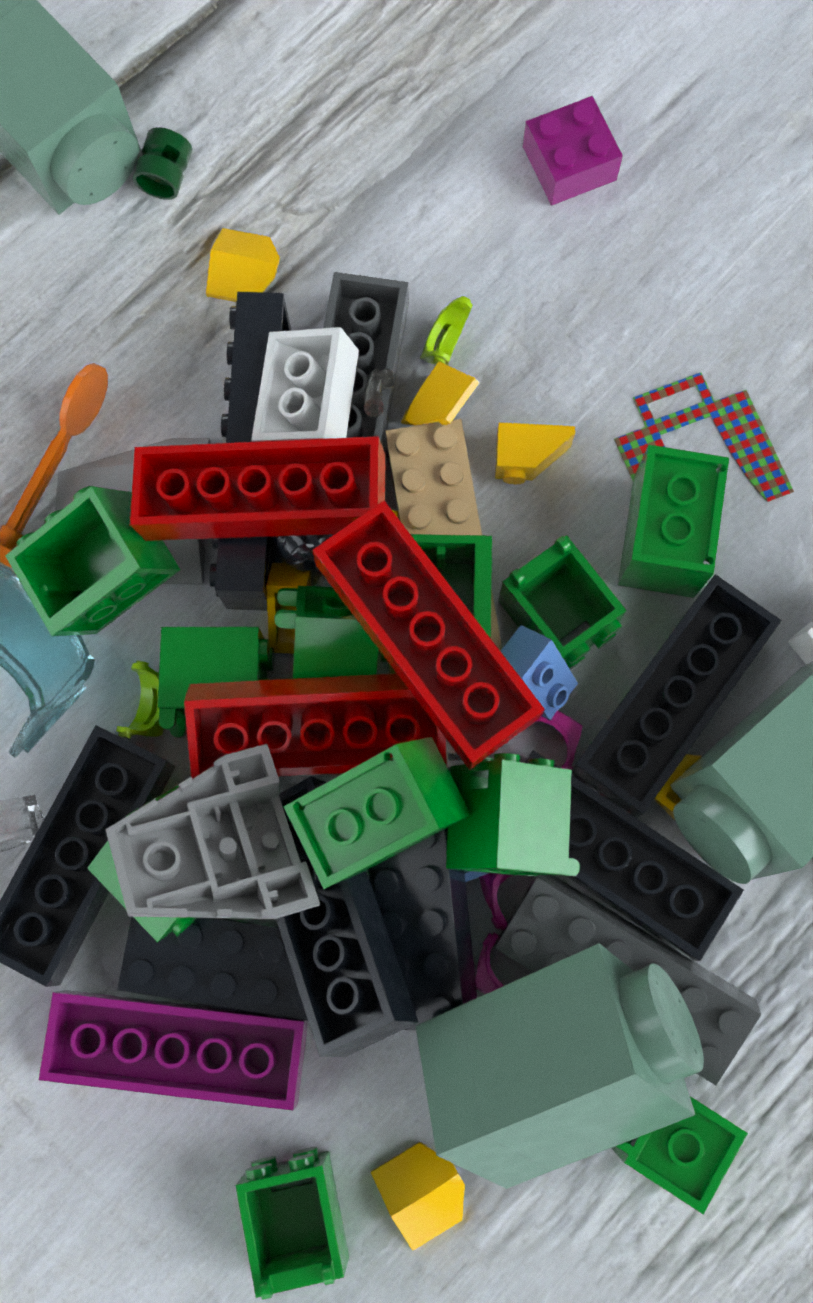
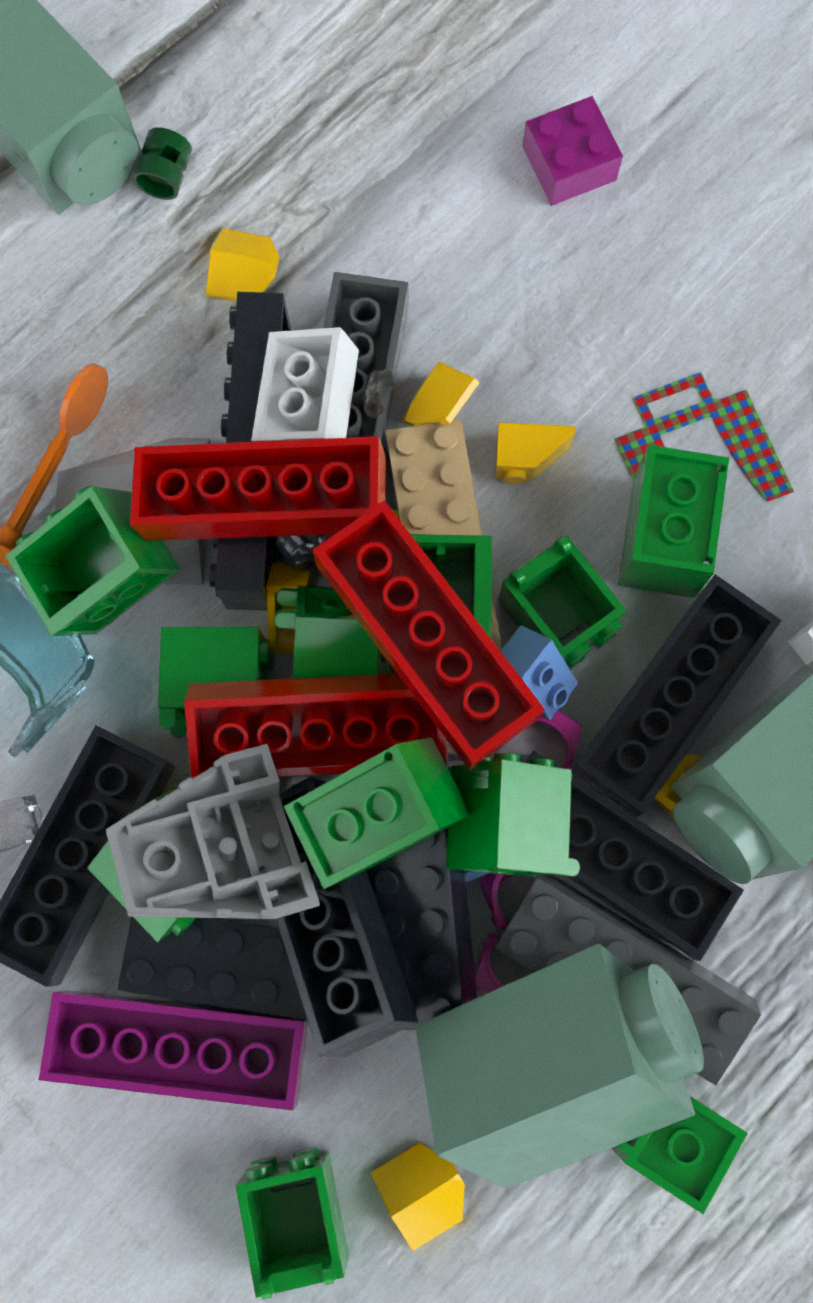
lime helmet [116,660,164,739] -> none
lime helmet [419,296,473,365] -> none

